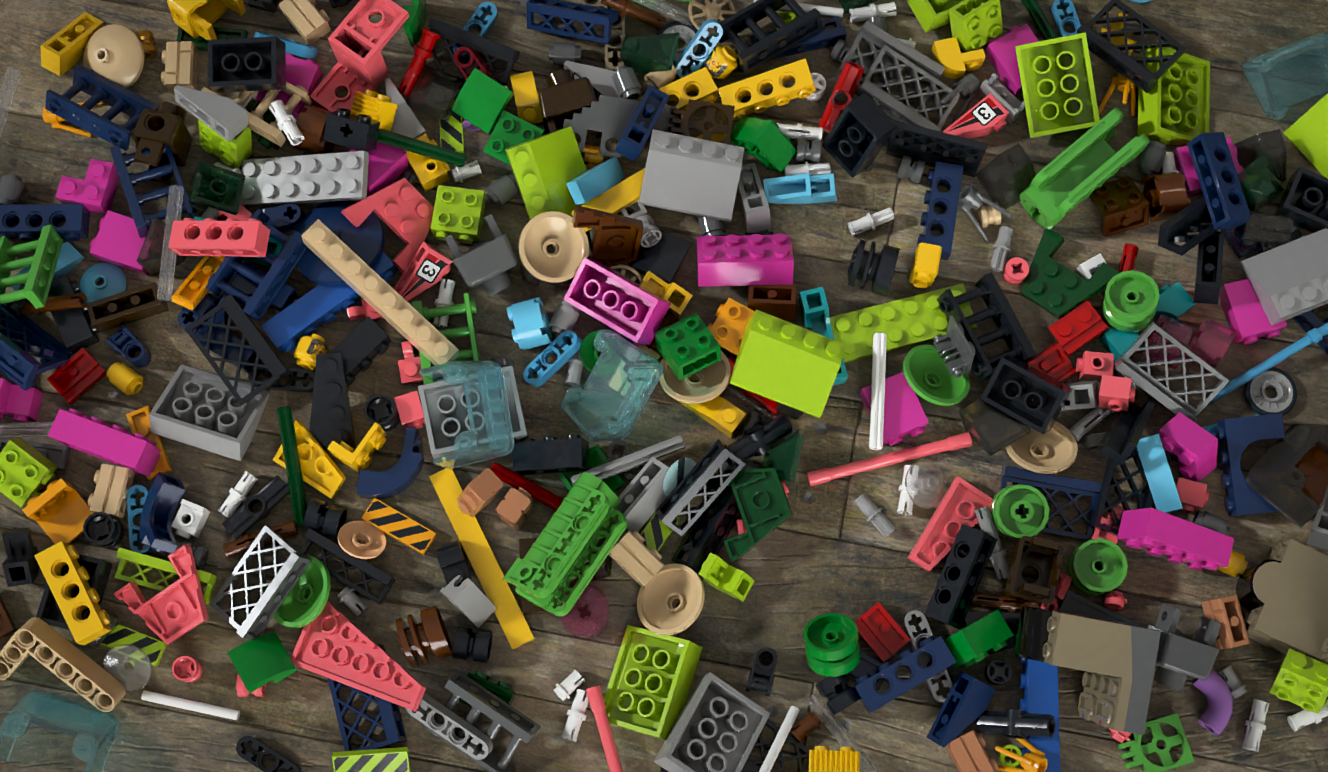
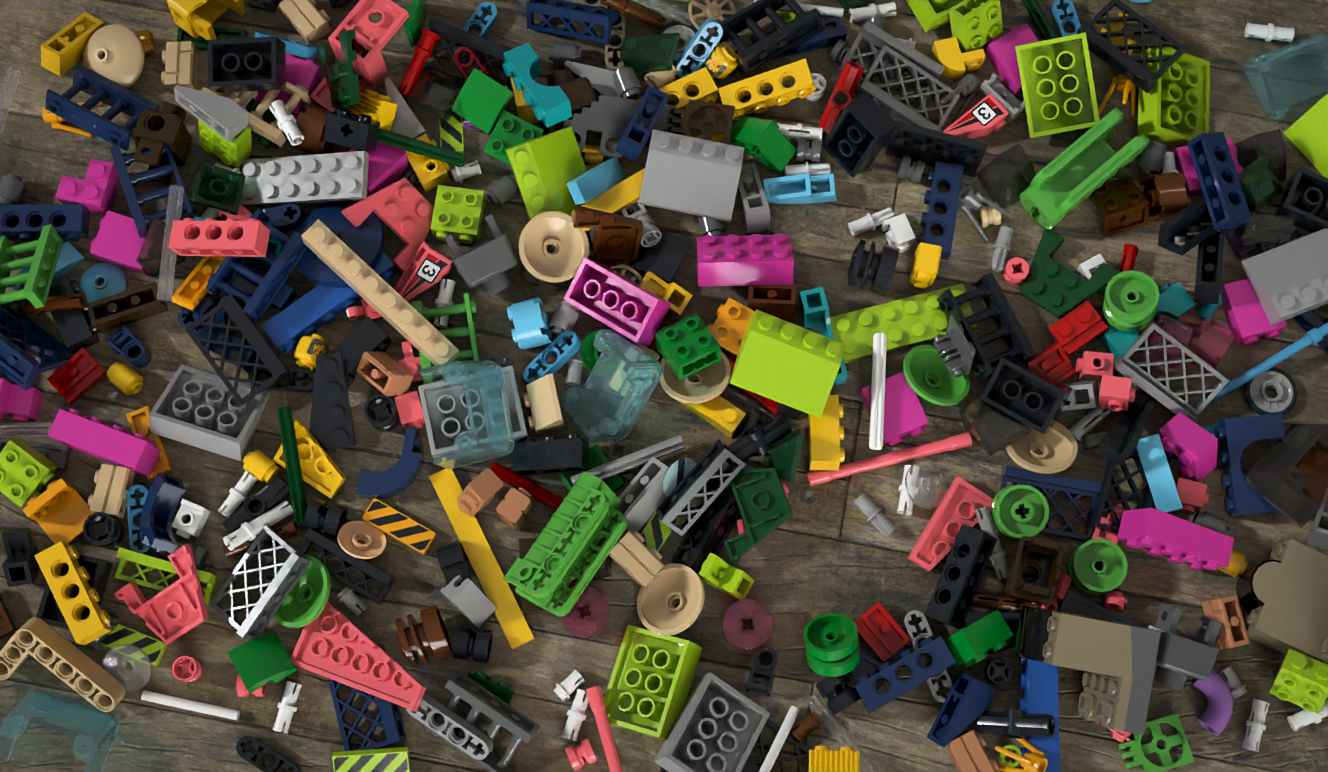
yellow bracket [327,422,386,473] -> none
none -> white pin [223,500,293,551]
none -> yellow brick [243,450,280,483]
none -> white pin [272,681,302,734]
none -> dark green wing [317,30,360,111]
none -> nougat brick [357,351,413,396]
none -> teal arch [503,43,572,128]
none -> tan slope [523,373,565,436]
none -> coral wheel [565,738,597,771]
none -> clear pink brick [722,599,773,651]
none -> yellow brick [808,395,845,471]
none -> white brick [881,213,916,253]
none -> teal pin [1196,295,1222,322]
none -> white pin [1244,22,1295,43]

